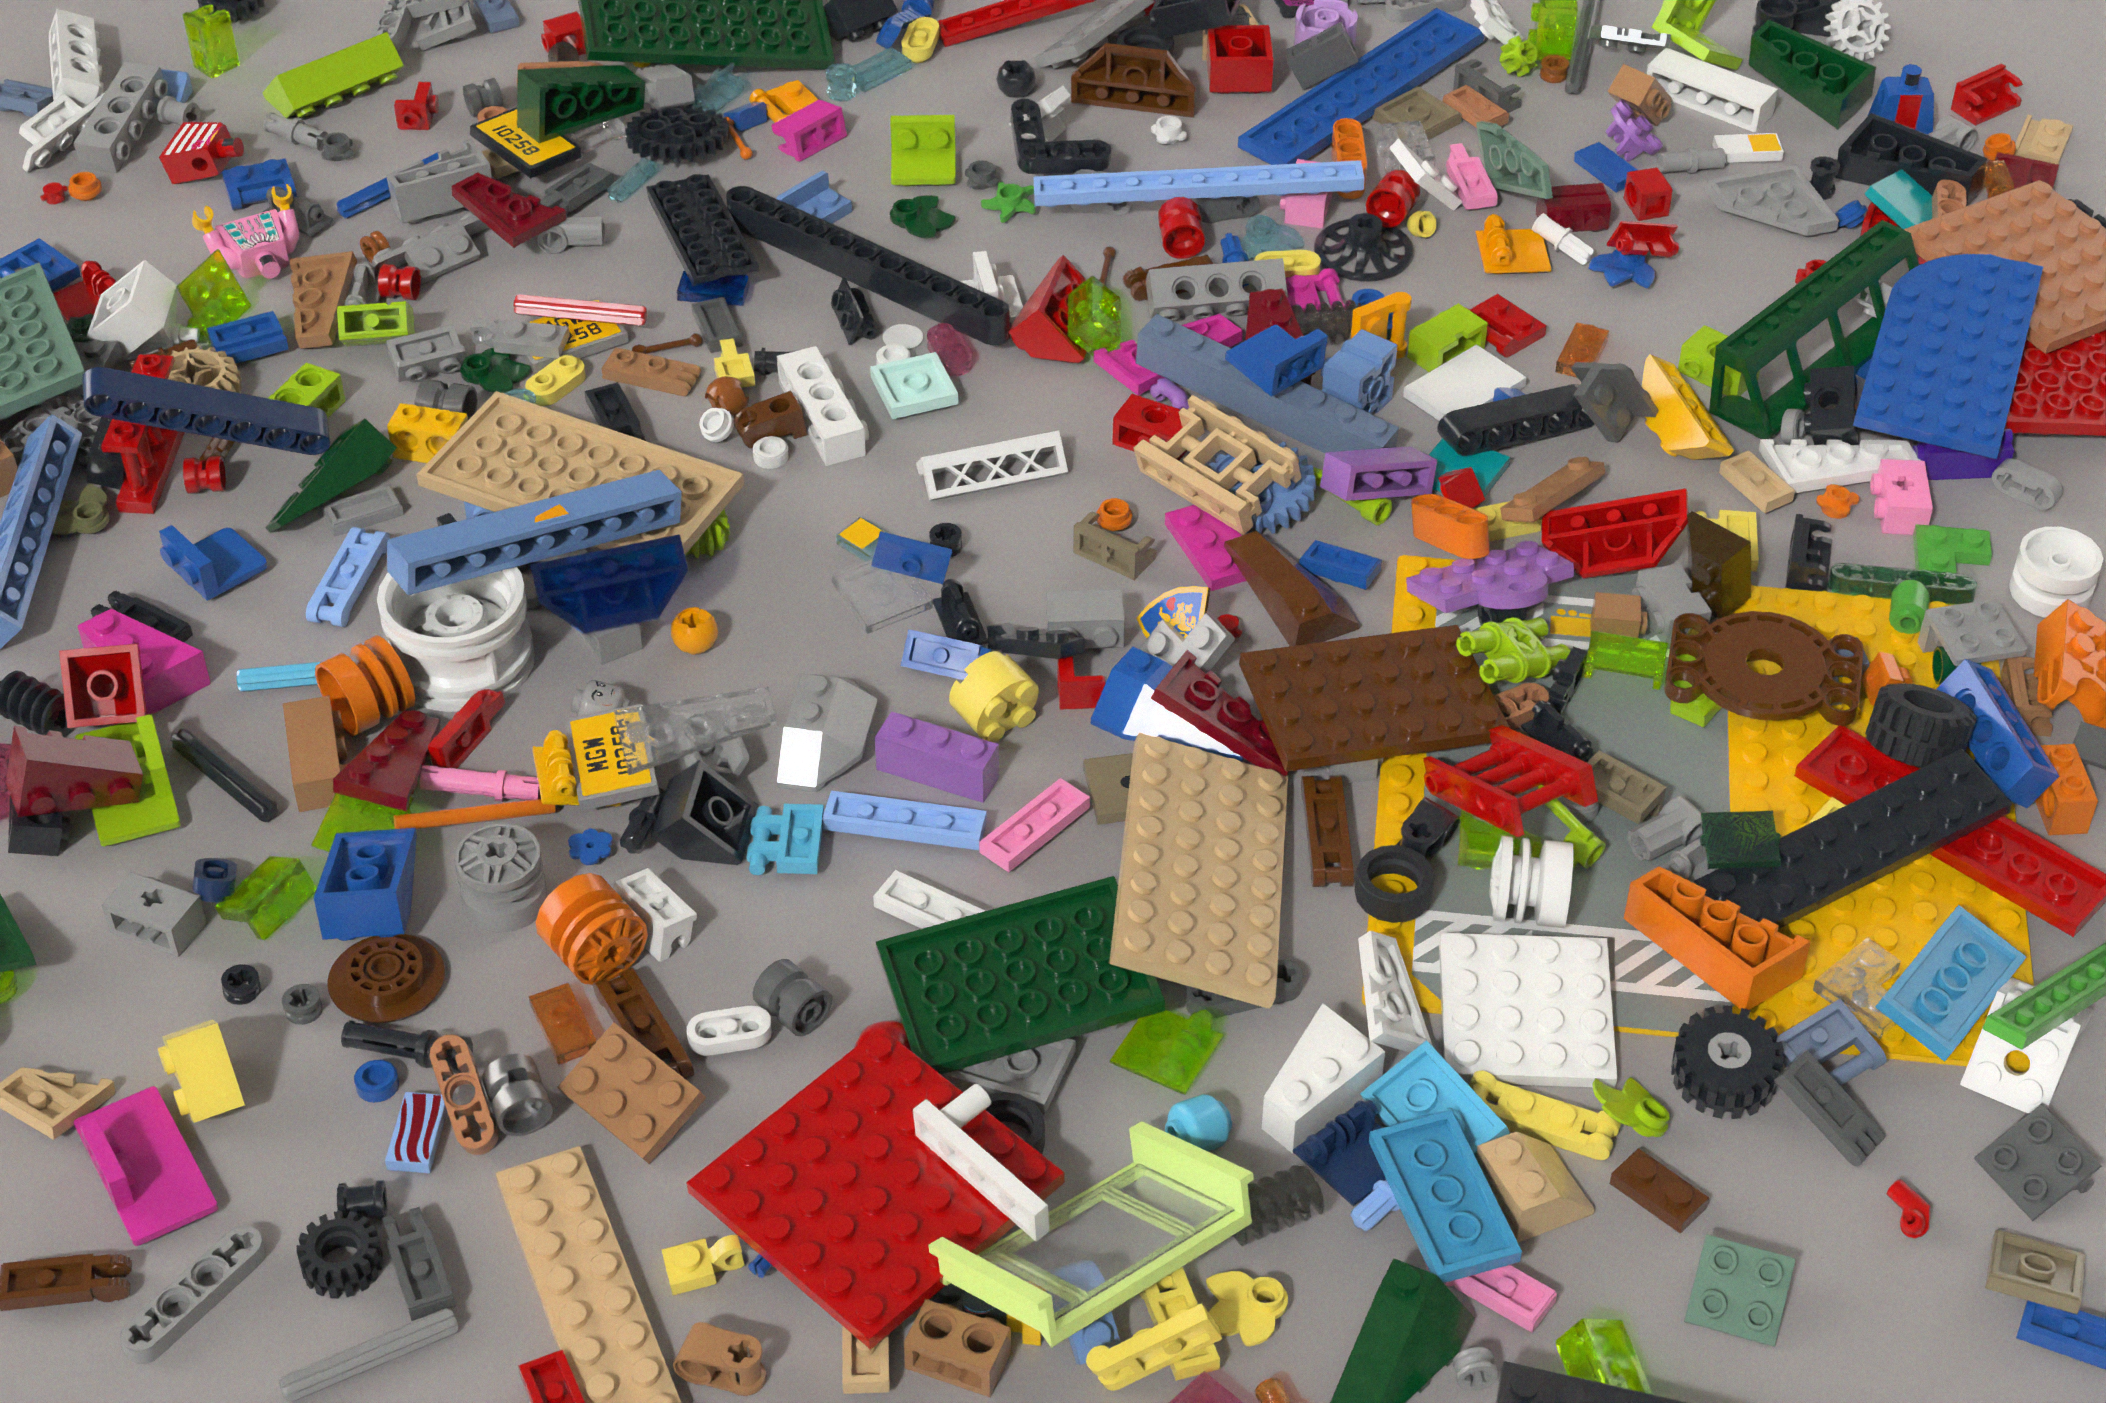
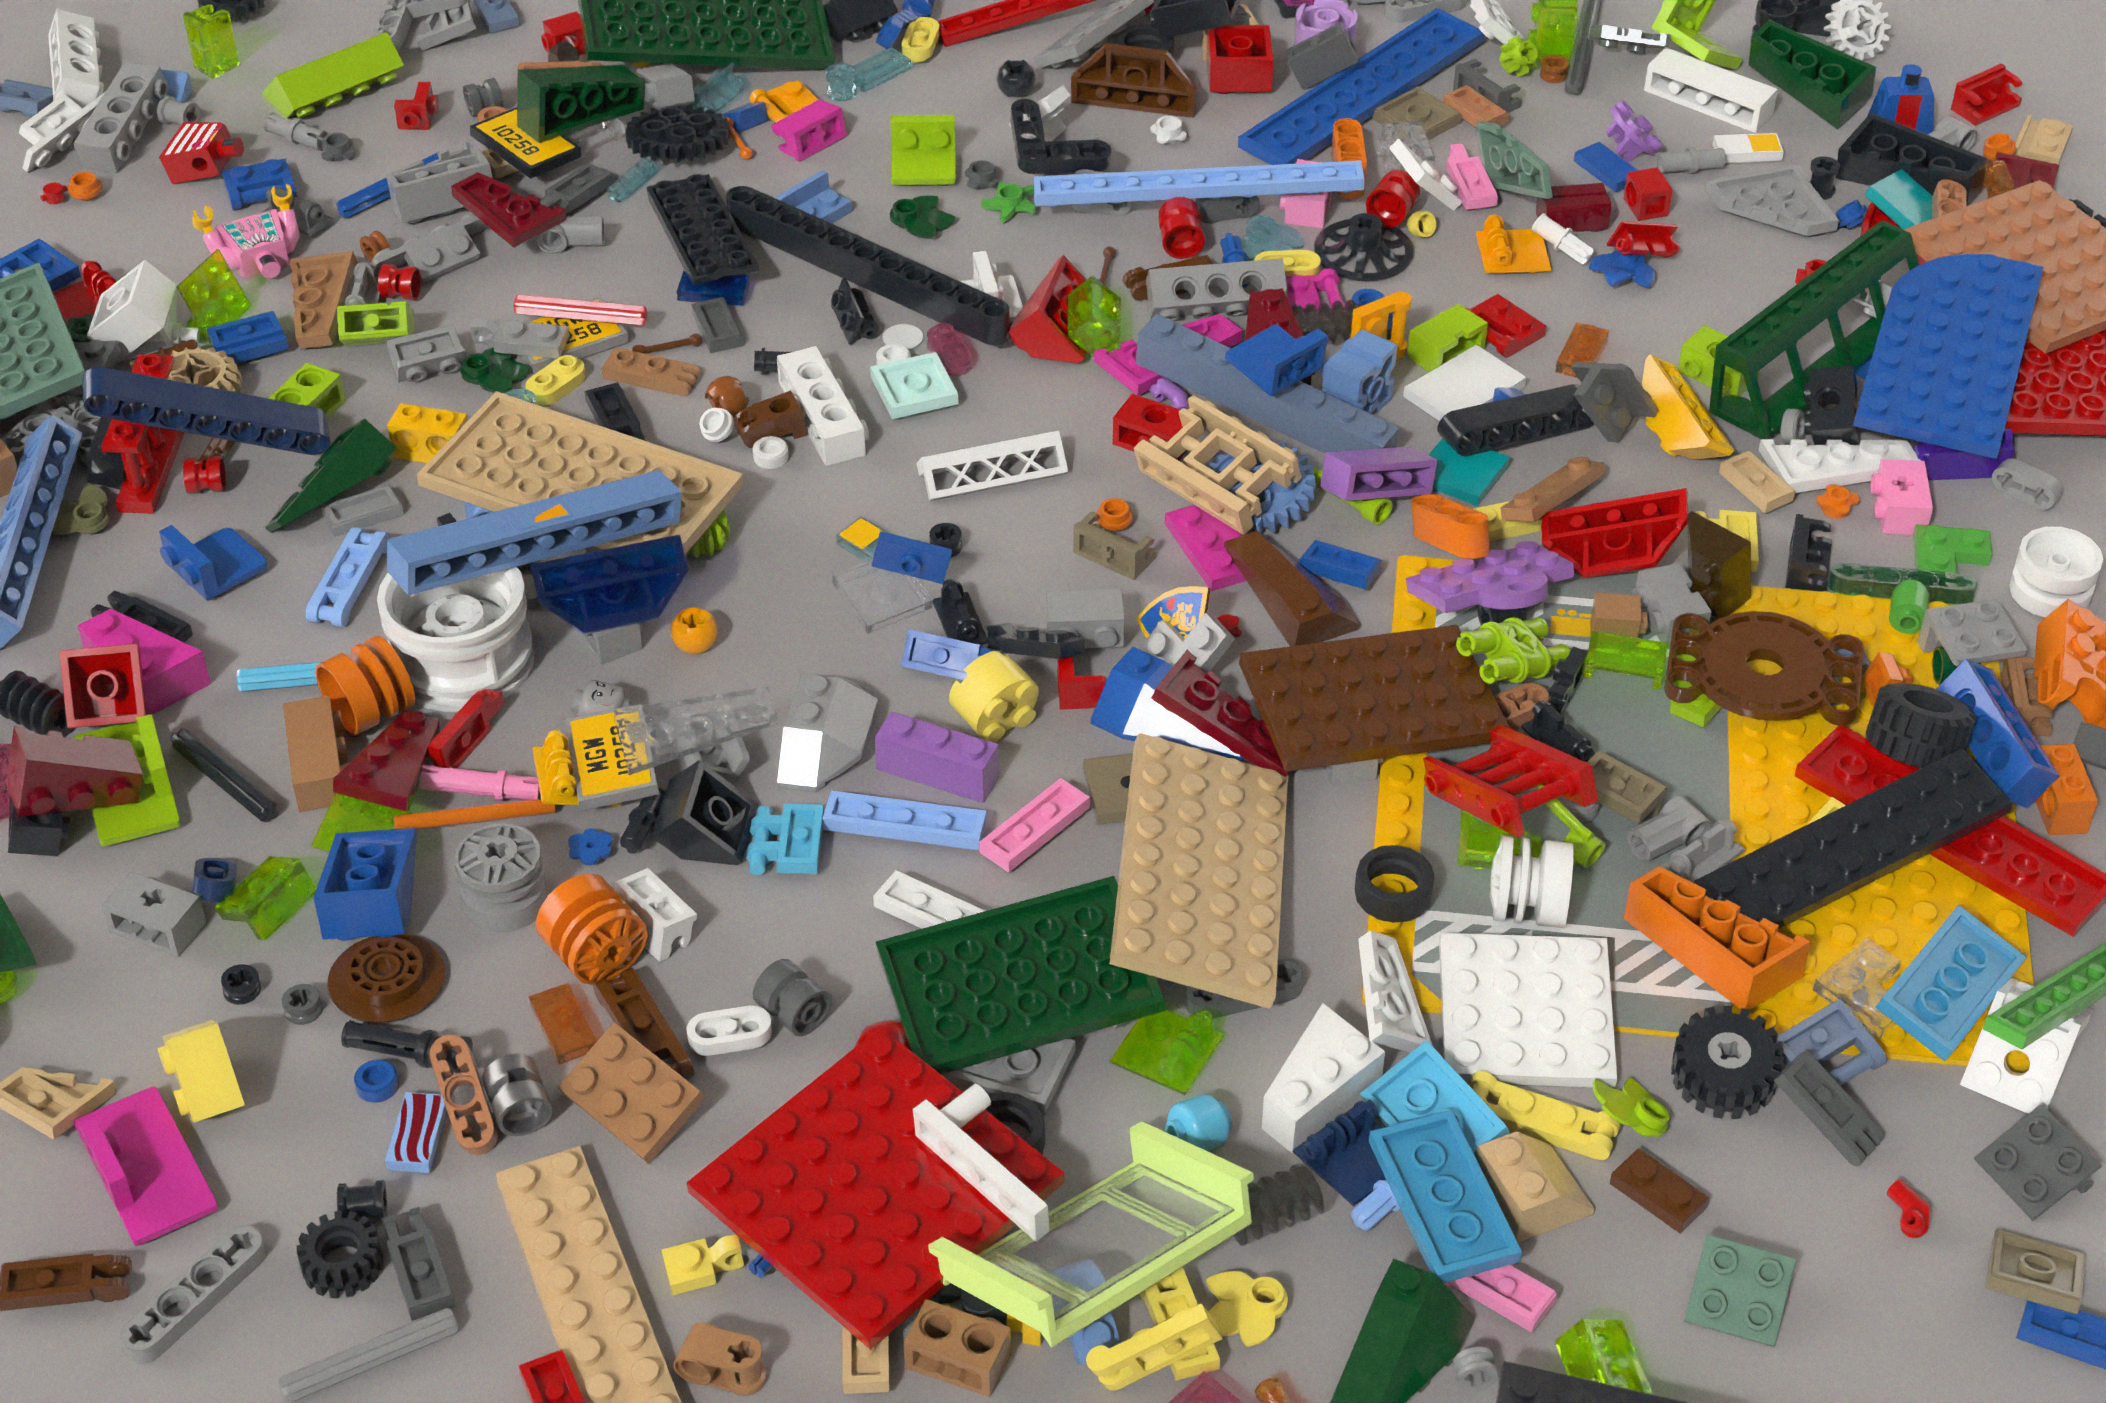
dark grey wheel [414,379,478,420] -> none
light yellow plate [714,338,755,388] -> none
reddish brown plate [1301,775,1354,887] -> none
black piece [1396,797,1461,862] -> none
red panel [1438,467,1485,508] -> none
medium nougat brick [1607,64,1673,127] -> none
clear green piece [1700,811,1781,869] -> none

